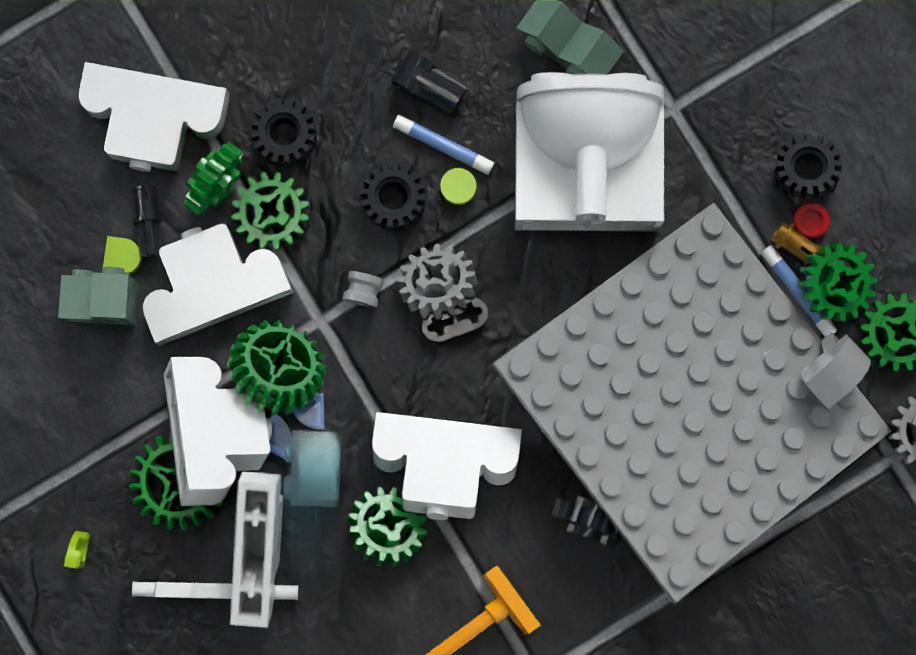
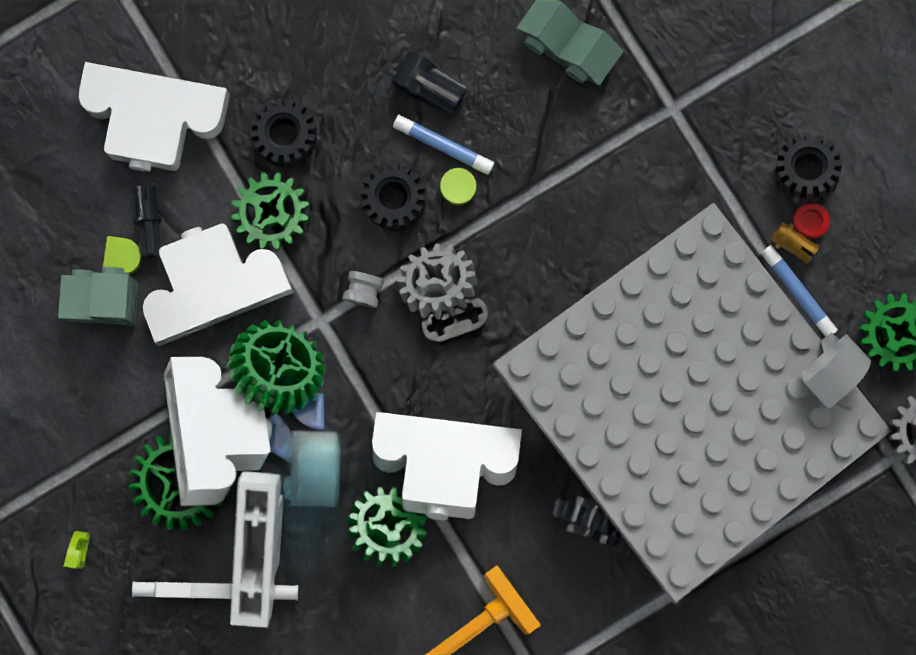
green gear [183,142,244,216] -> none
white piece [515,72,664,232] -> none
green gear [798,243,878,321] -> none

